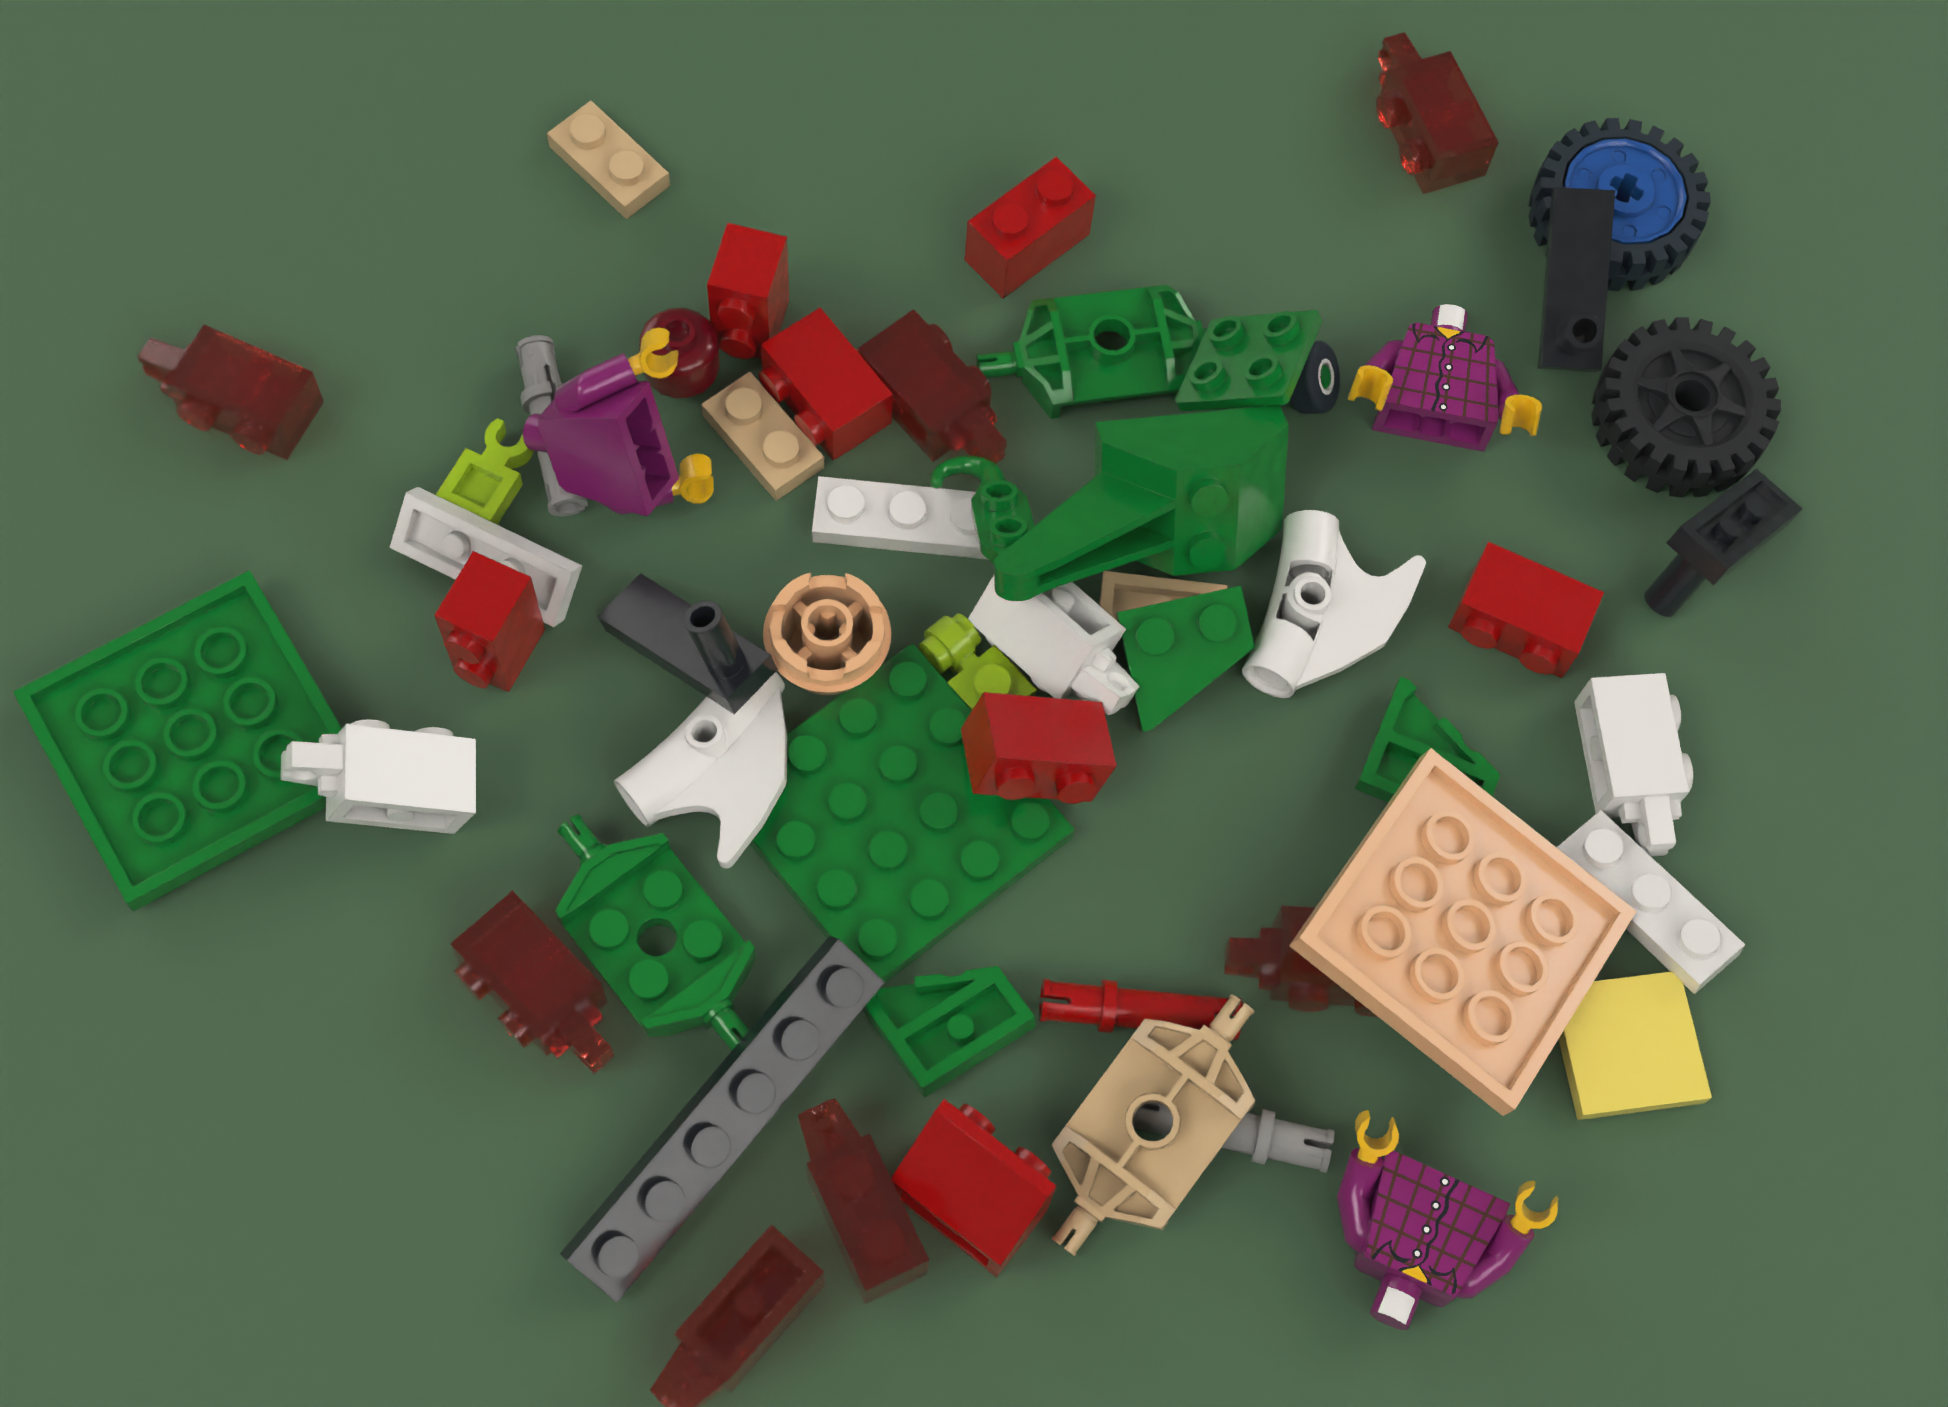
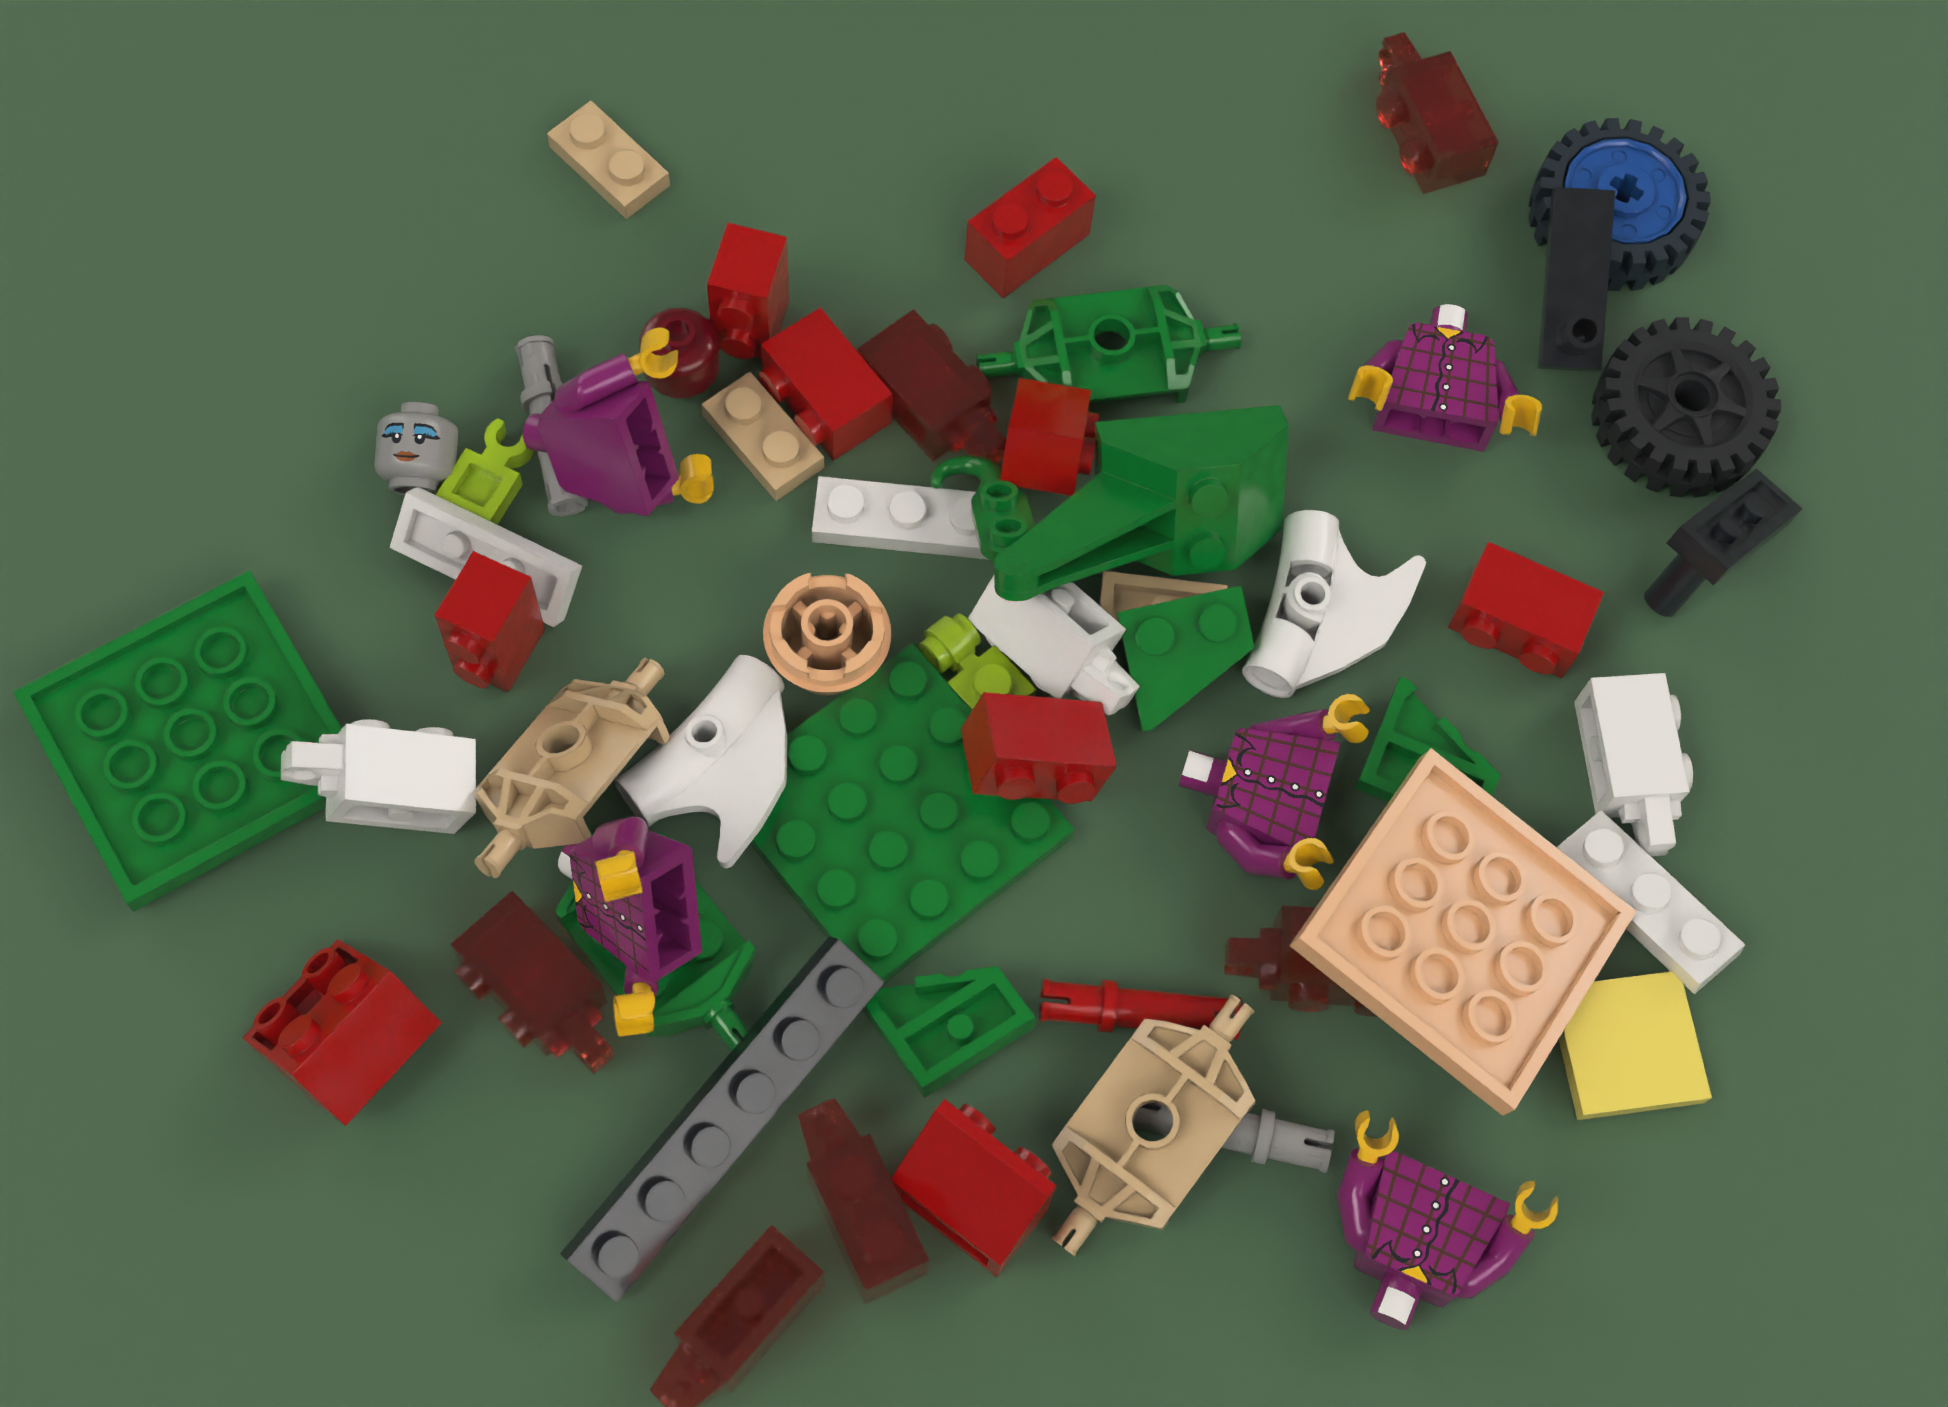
clear red hinge [137,325,324,460] -> none
black piece [597,573,778,715] -> none
green plate [1175,310,1340,414] -> none
none -> red slope [242,939,442,1126]
none -> light grey head [374,402,458,495]
none -> tan plate [473,658,670,878]
none -> magenta torso [558,817,702,1037]
none -> red brick [1000,378,1100,496]
none -> magenta torso [1178,694,1370,890]

